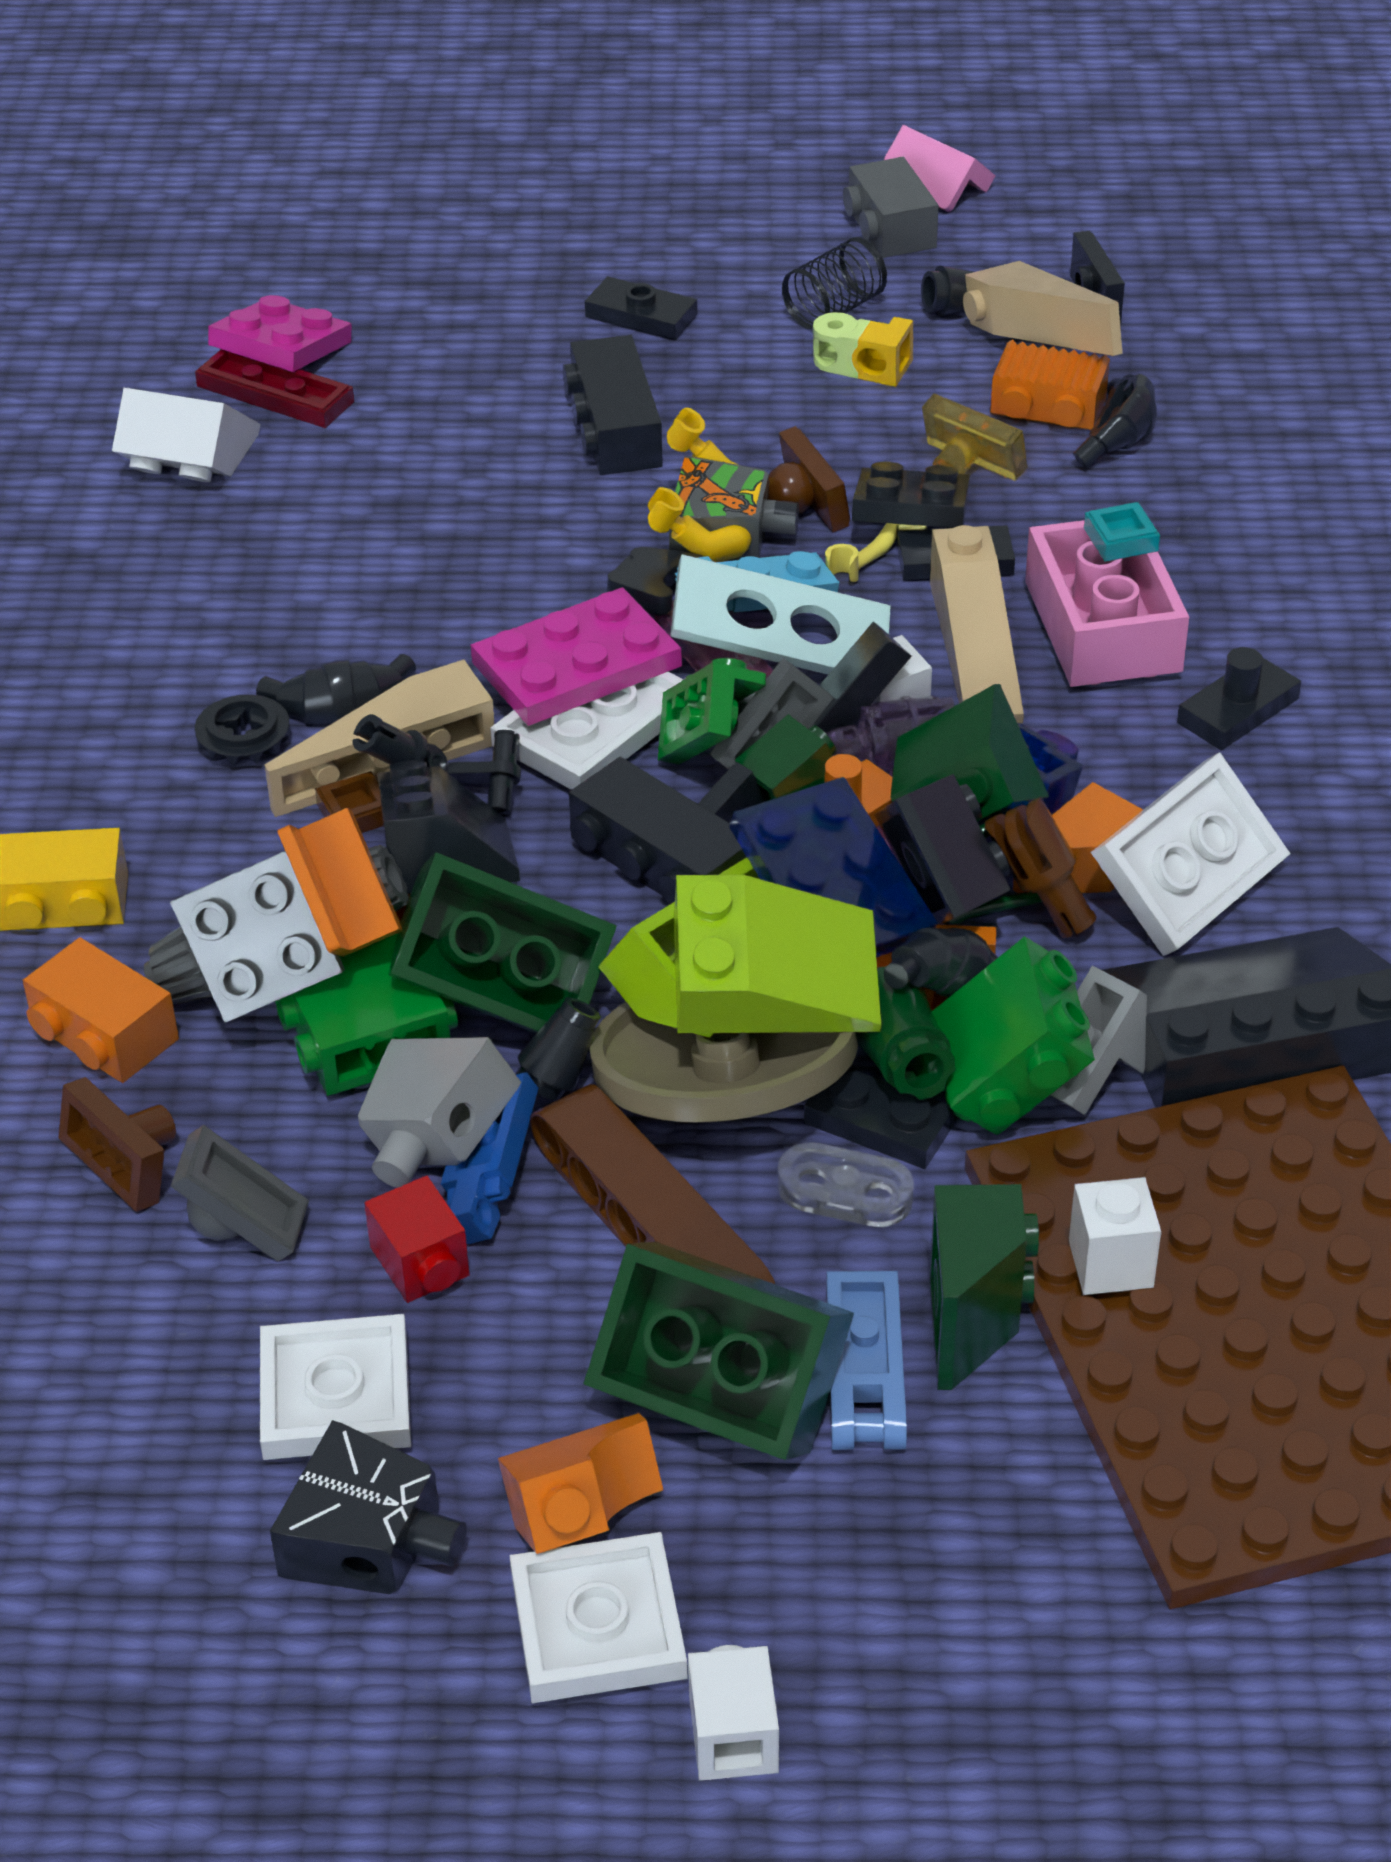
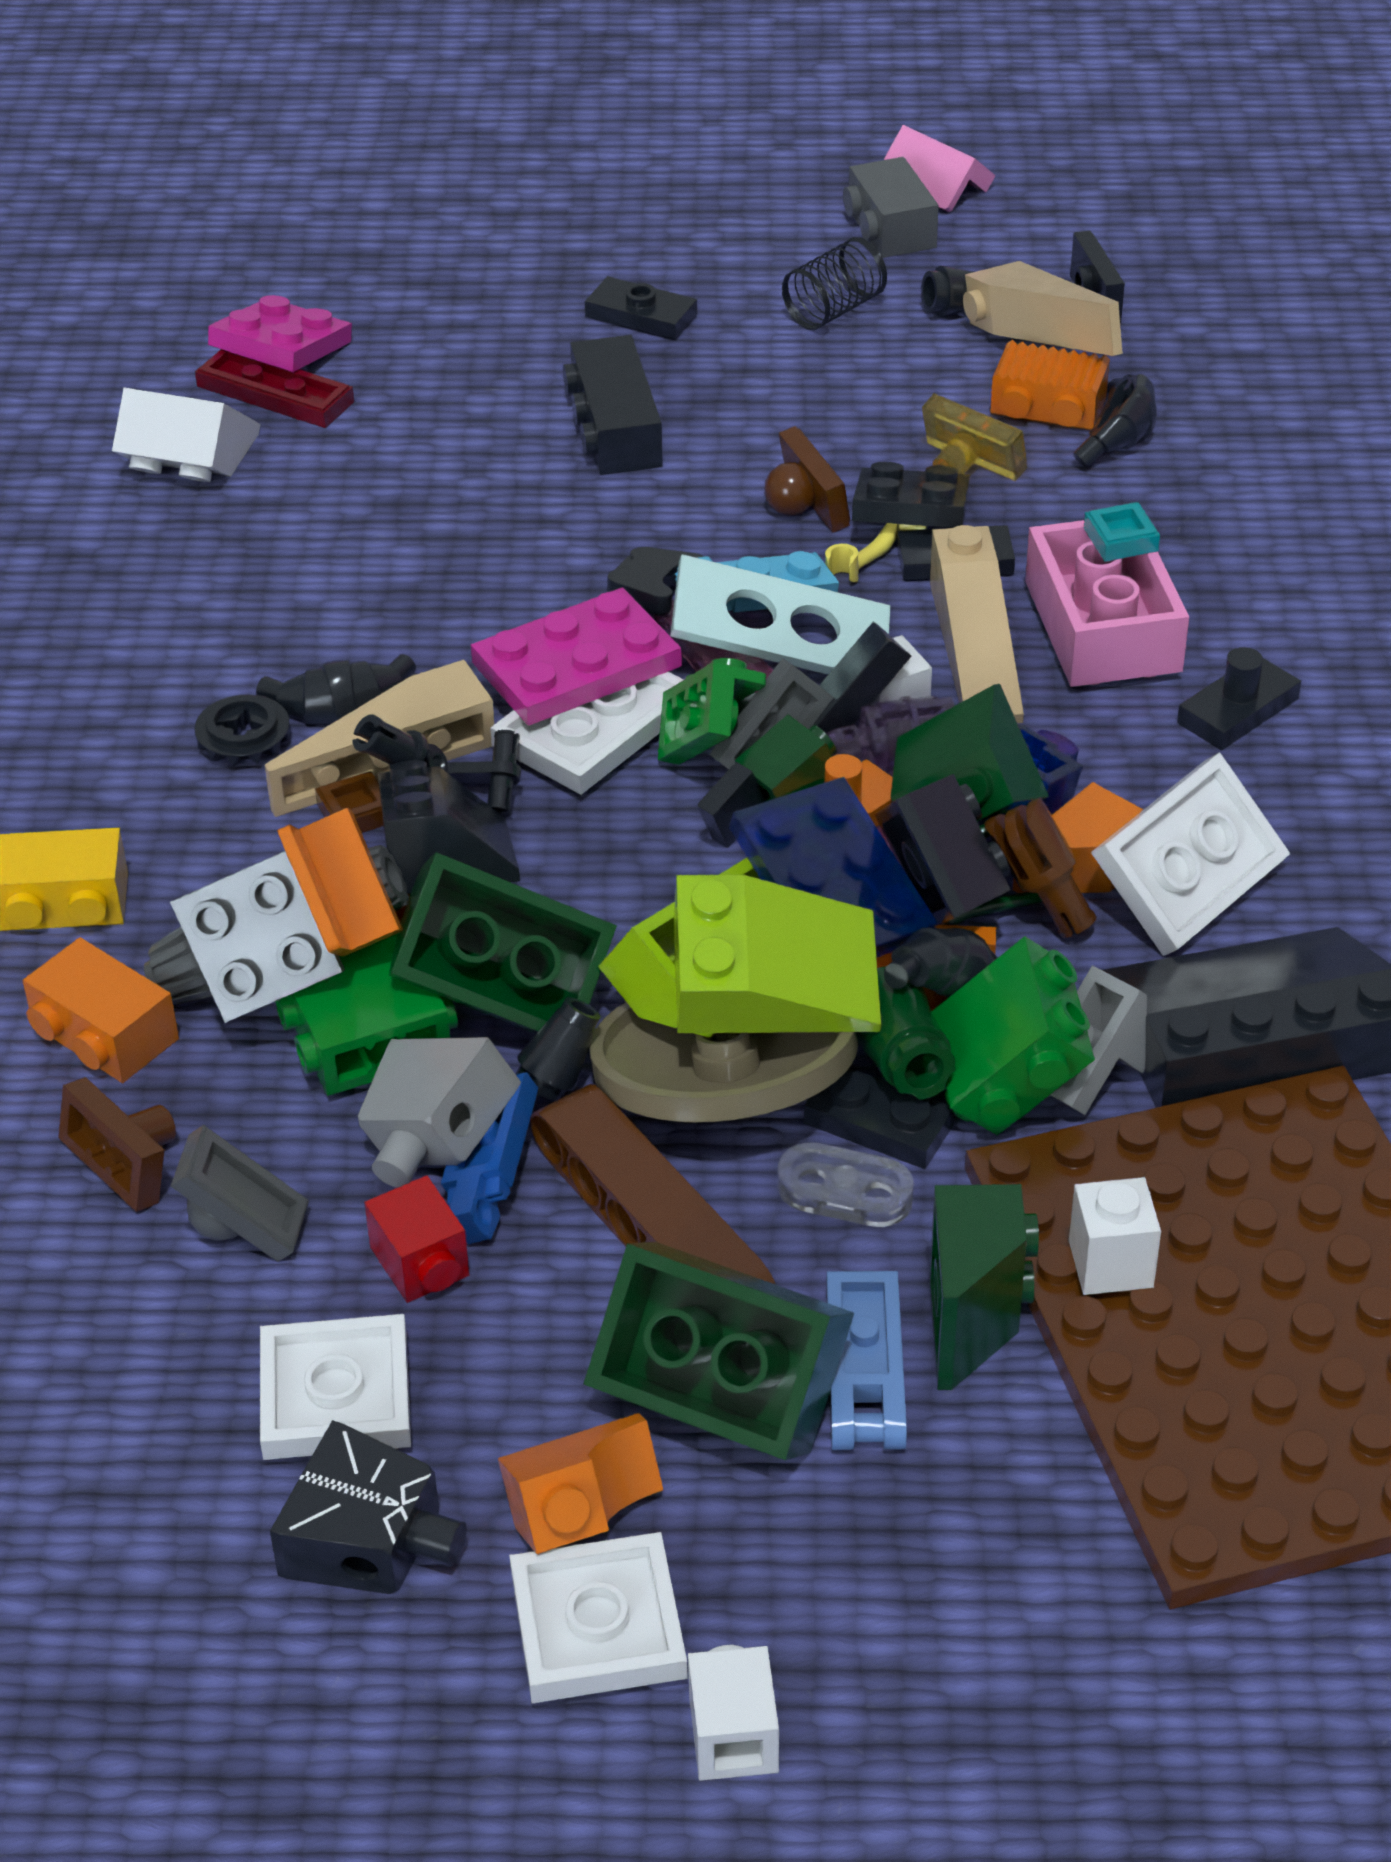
black brick [569,756,755,904] -> none
torso [648,408,799,562] -> none
leg [813,312,913,387] -> none

